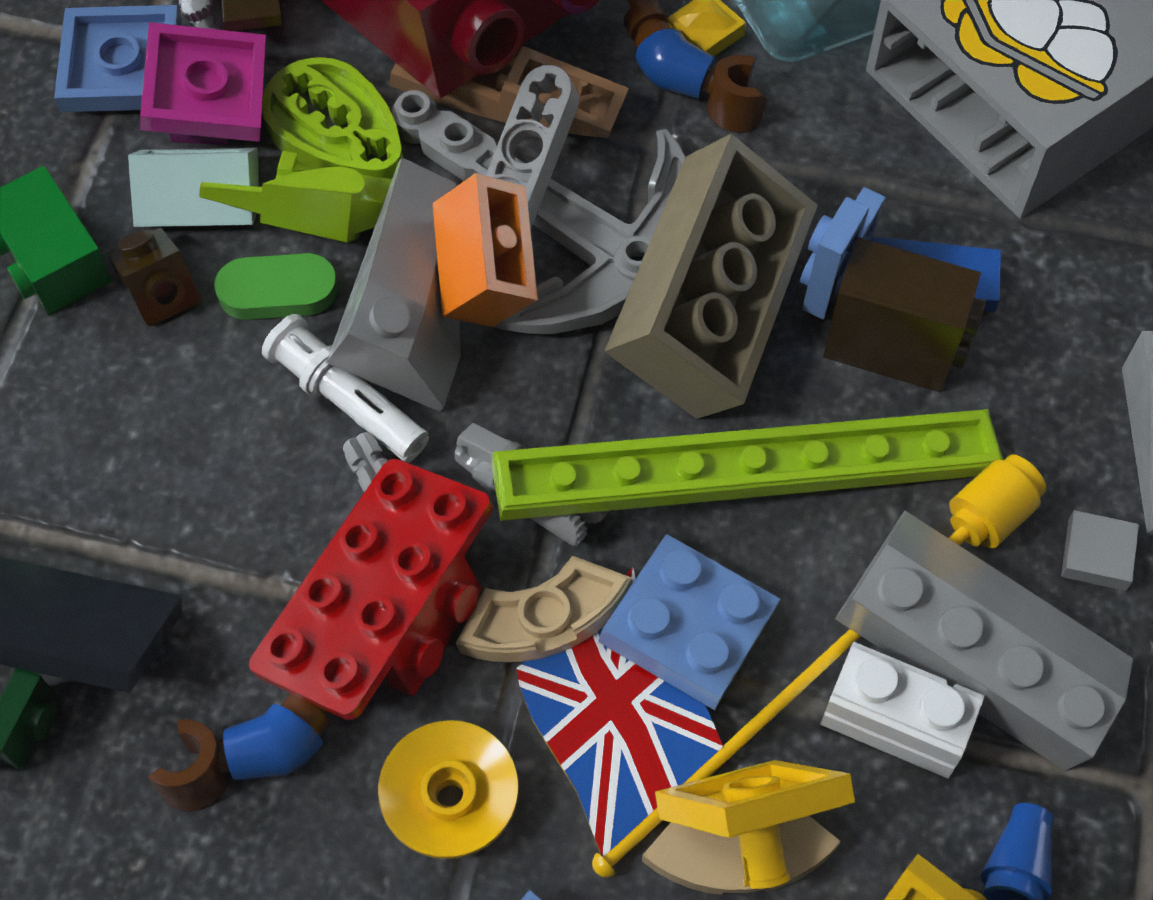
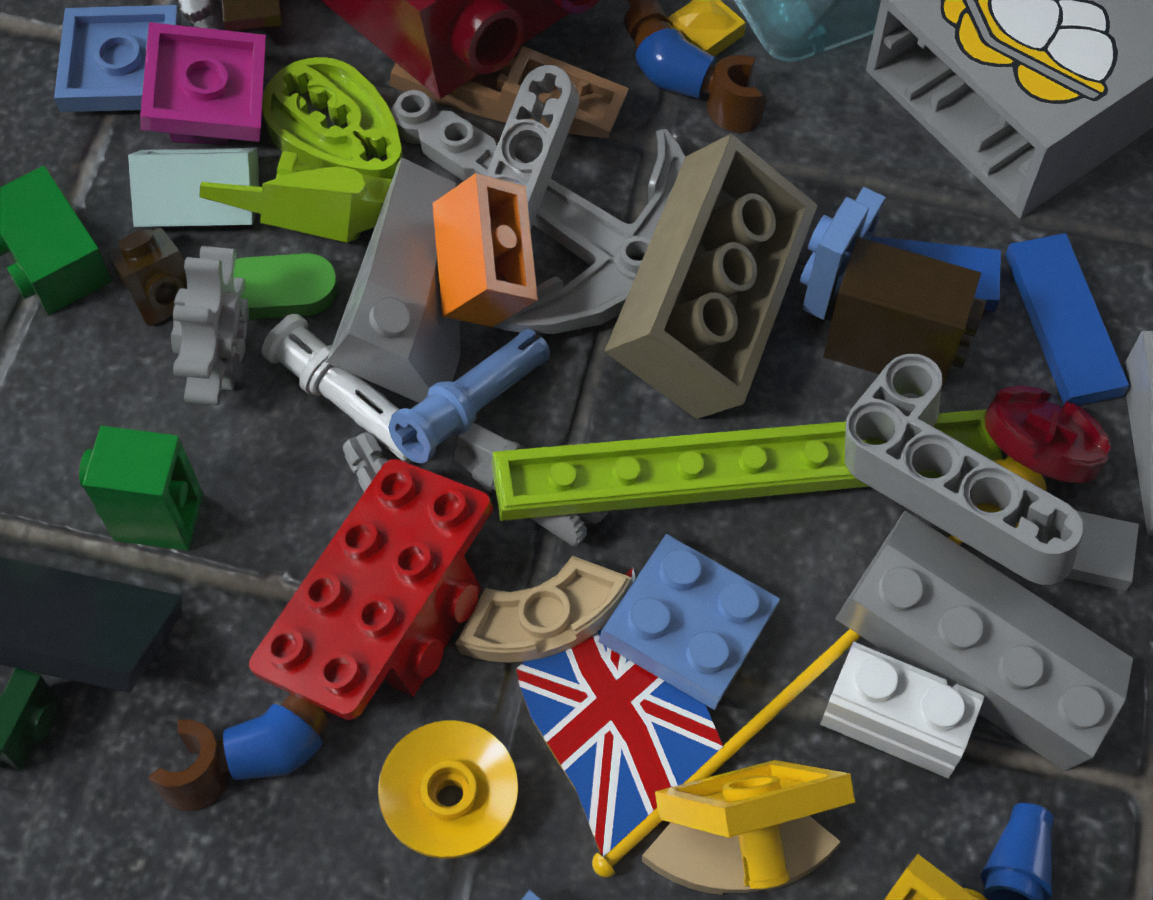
none -> green brick [79,425,204,551]
none -> light grey gear [171,246,249,405]
none -> medium blue pin [388,328,550,464]
none -> light grey beam [845,354,1083,585]
none -> dark red tile [984,385,1111,483]
none -> blue tile [1005,233,1129,405]

